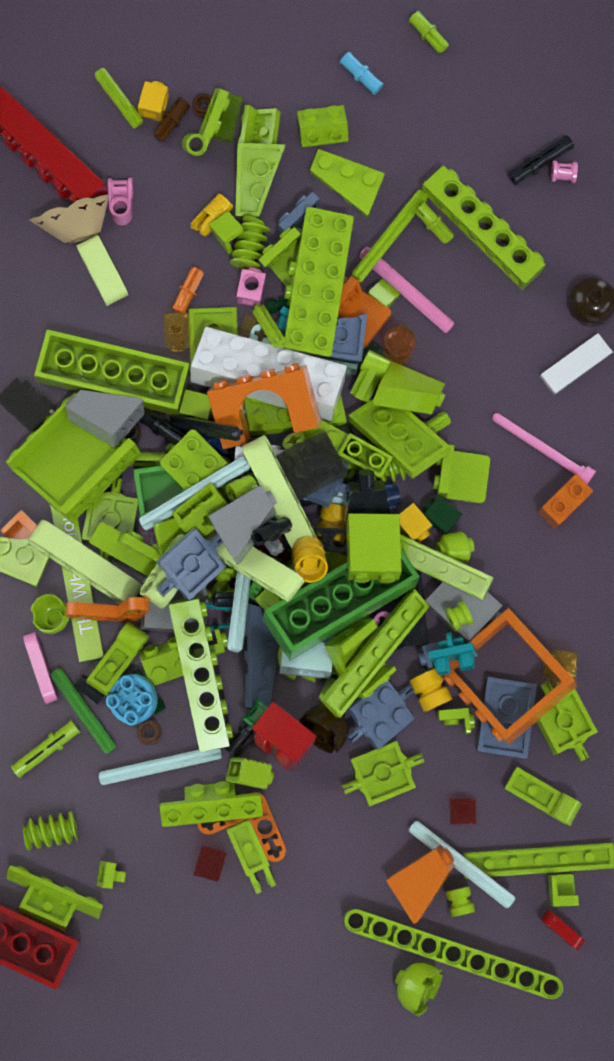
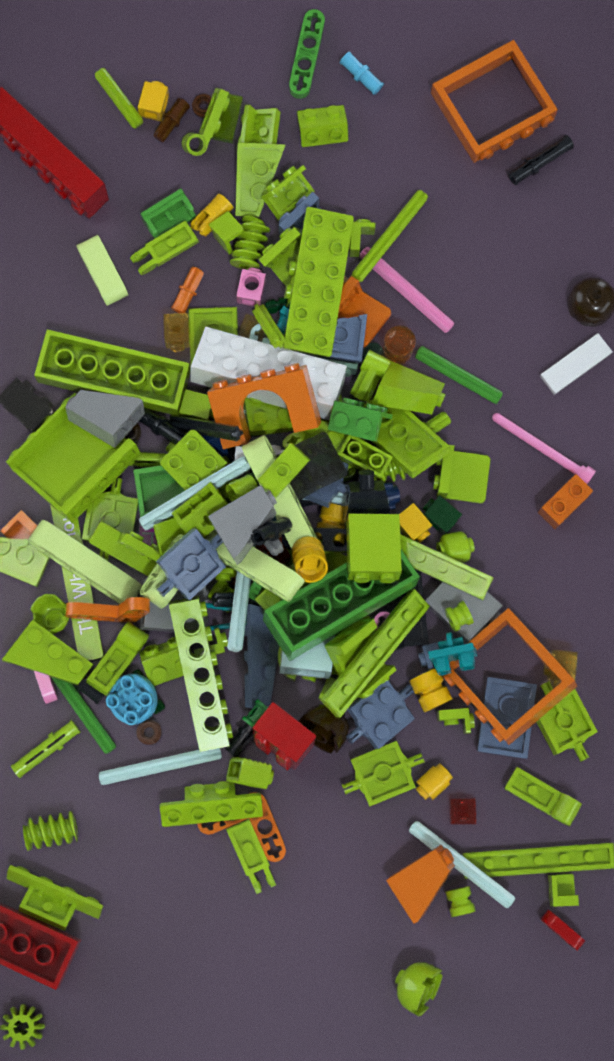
tan piece [29,194,109,244] -> none
lime tile [96,860,126,889] -> none
bright pink piece [108,177,133,226] -> none
clear red panel [193,845,227,882] -> none
lime wing [310,149,385,219] -> none
lime beam [344,908,563,999] -> none
lime slope [368,279,401,308] -> none
lime axle [409,11,449,53] -> none
lime axle [413,201,454,244] -> none
lime brick [422,165,546,291] -> none
bright pink bush [551,160,578,183] -> none
none -> lime gear [0,1004,45,1050]
none -> lime wing [2,620,93,685]
none -> lime hinge [130,221,199,275]
none -> bright green hinge [140,189,196,239]
none -> lime plate [257,443,310,497]
none -> lime bracket [261,165,315,220]
none -> bright green beam [289,9,325,99]
none -> bright green bracket [327,398,393,442]
none -> lime bracket [349,219,376,257]
none -> bright green axle [415,346,503,404]
none -> yellow brick [416,763,453,800]
none -> orange window [431,40,558,163]

